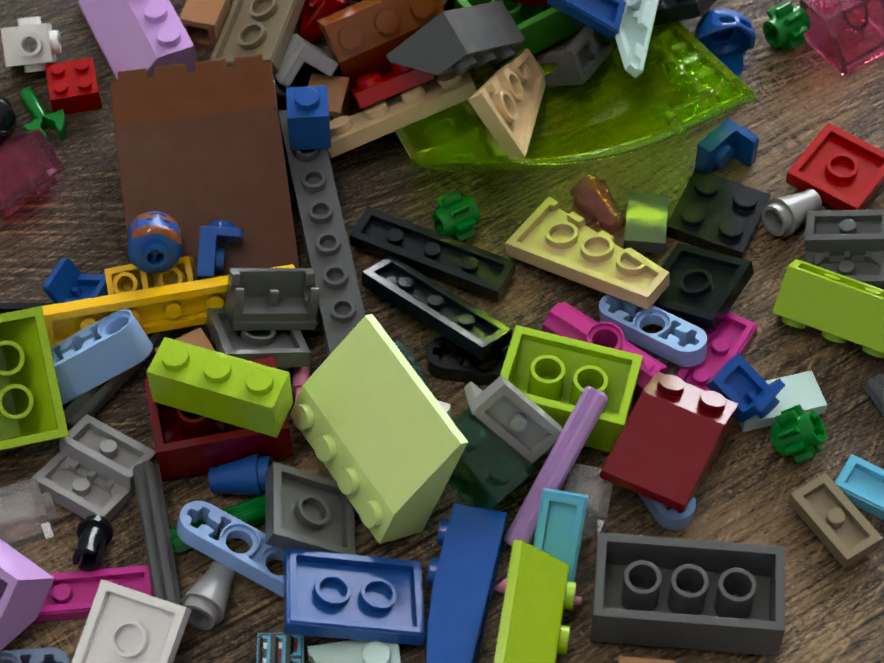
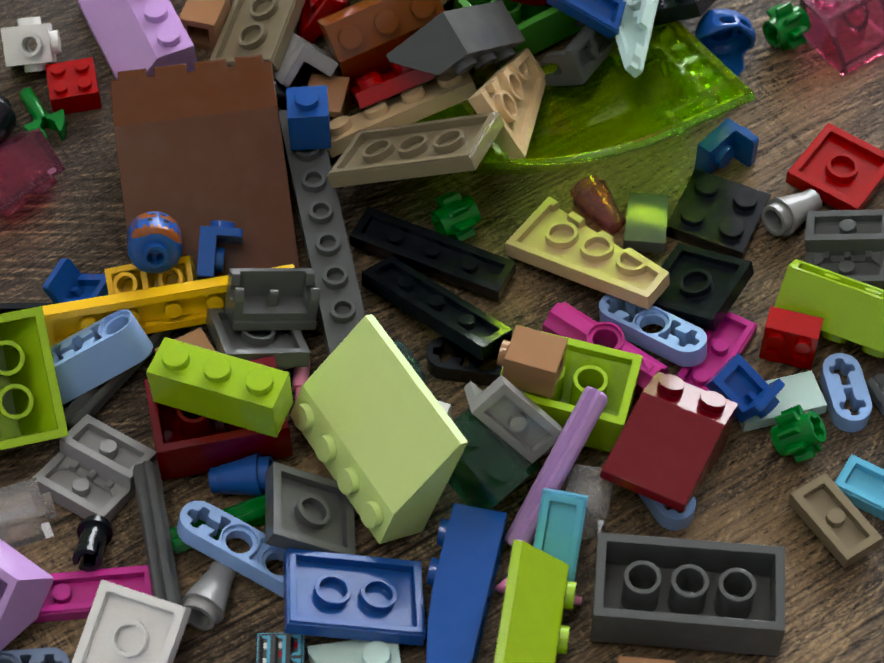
none -> dark tan tile [327,112,504,188]
none -> medium nougat brick [497,325,568,399]
none -> red piece [759,306,824,370]
none -> light blue beam [820,353,872,432]

